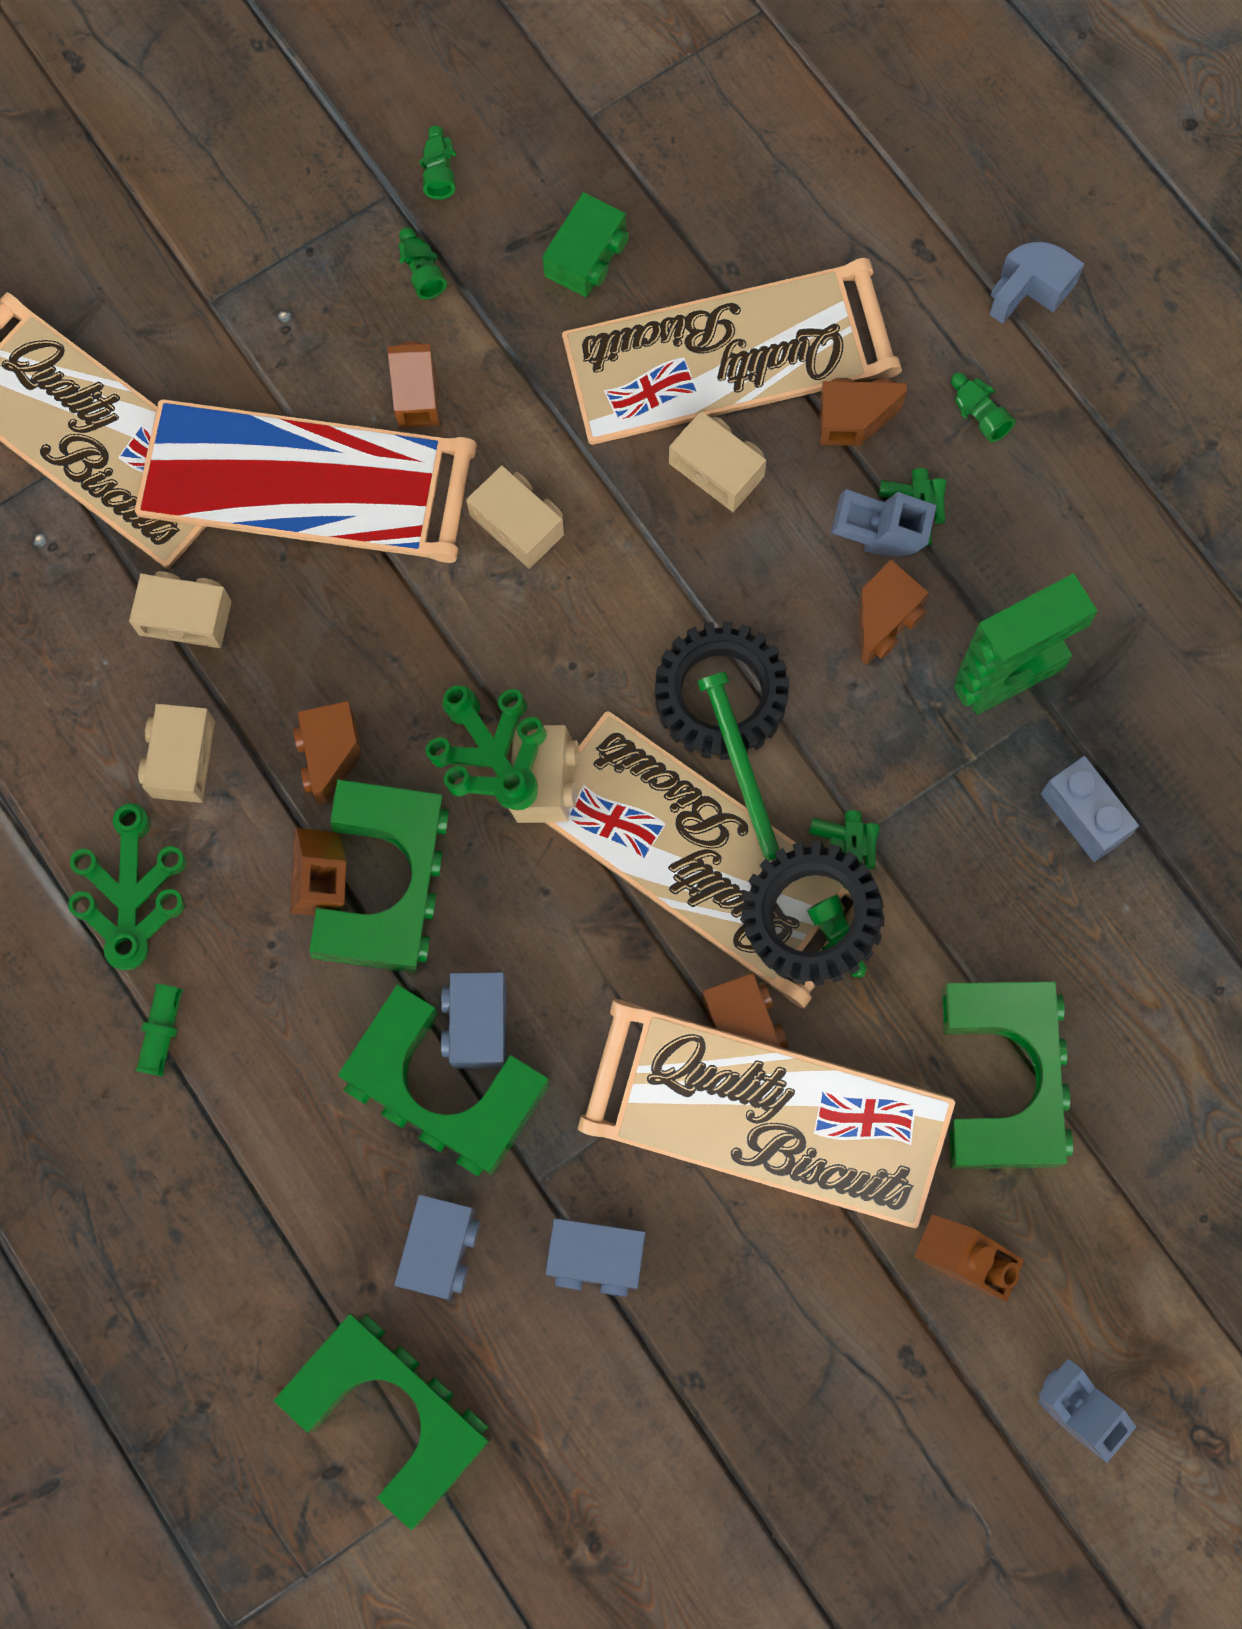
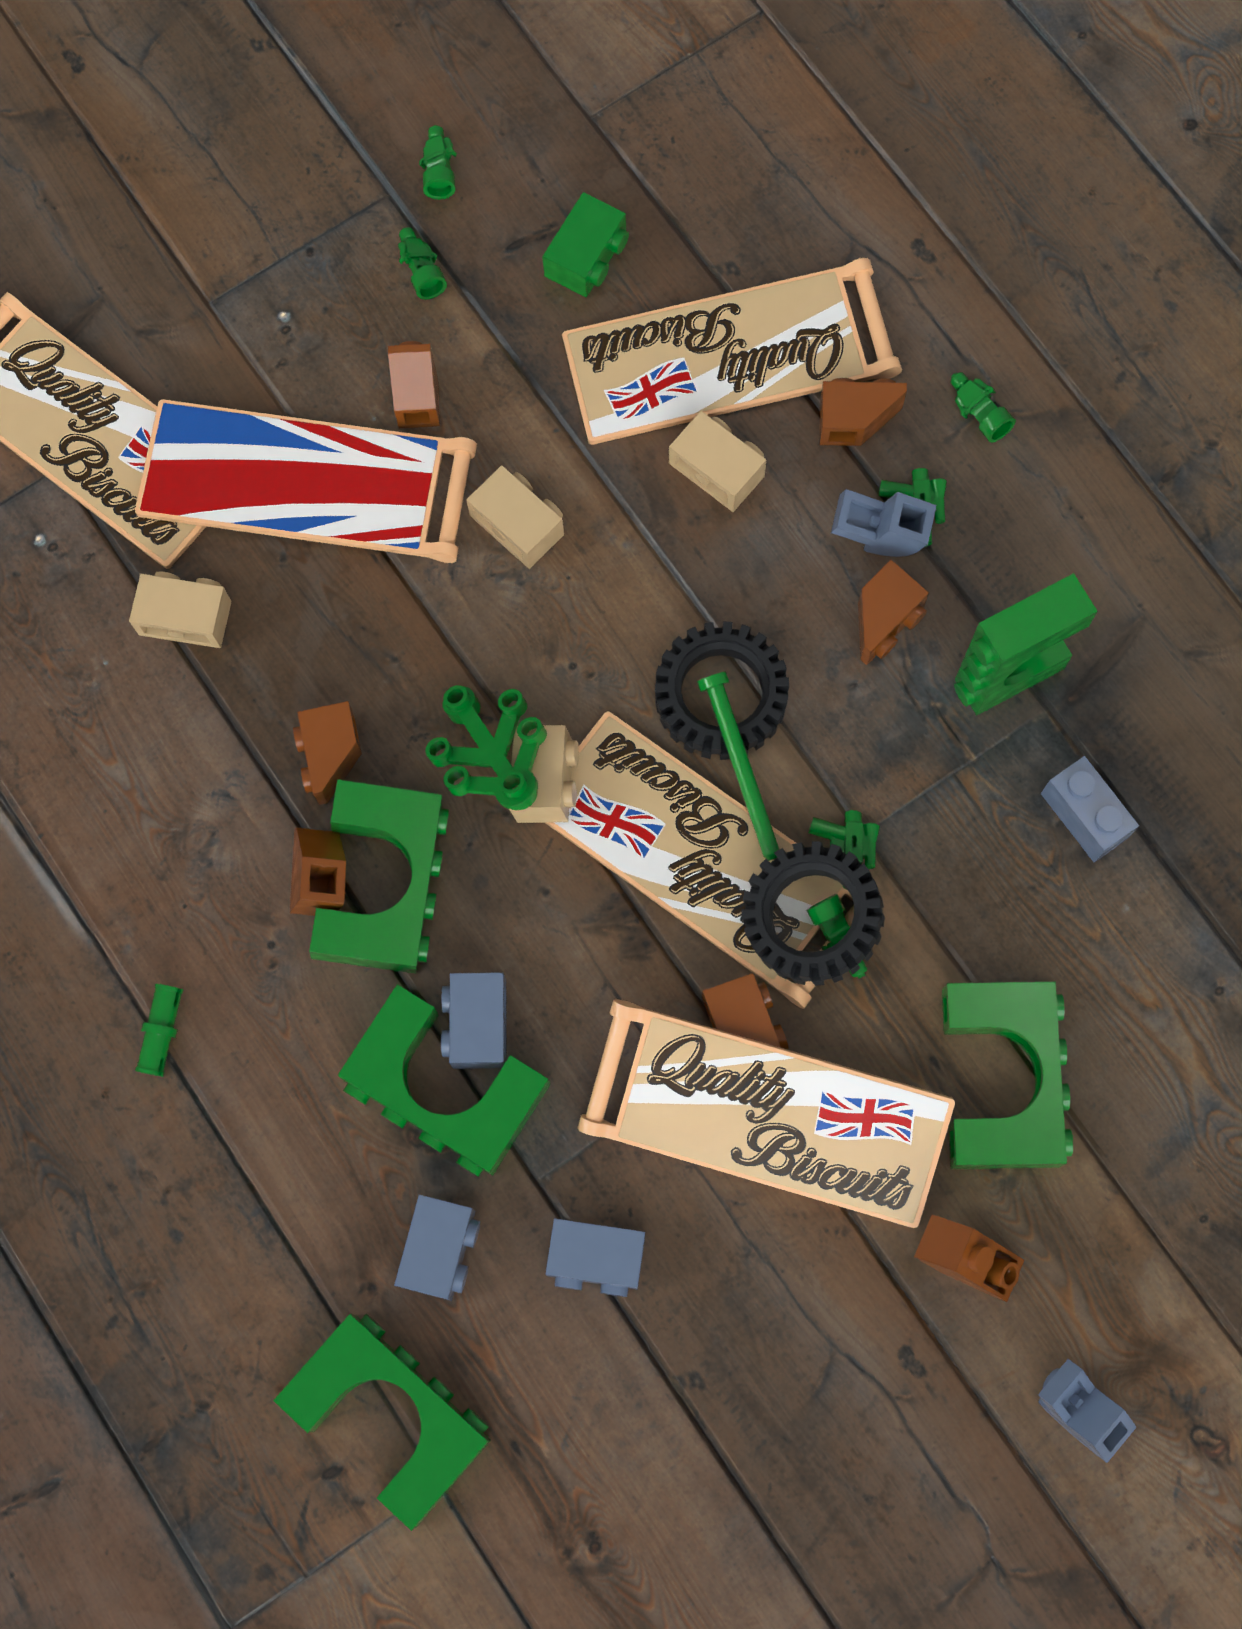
green plant [68,803,186,971] -> none
tan brick [138,704,215,803] -> none
sand blue brick [990,242,1085,324] -> none

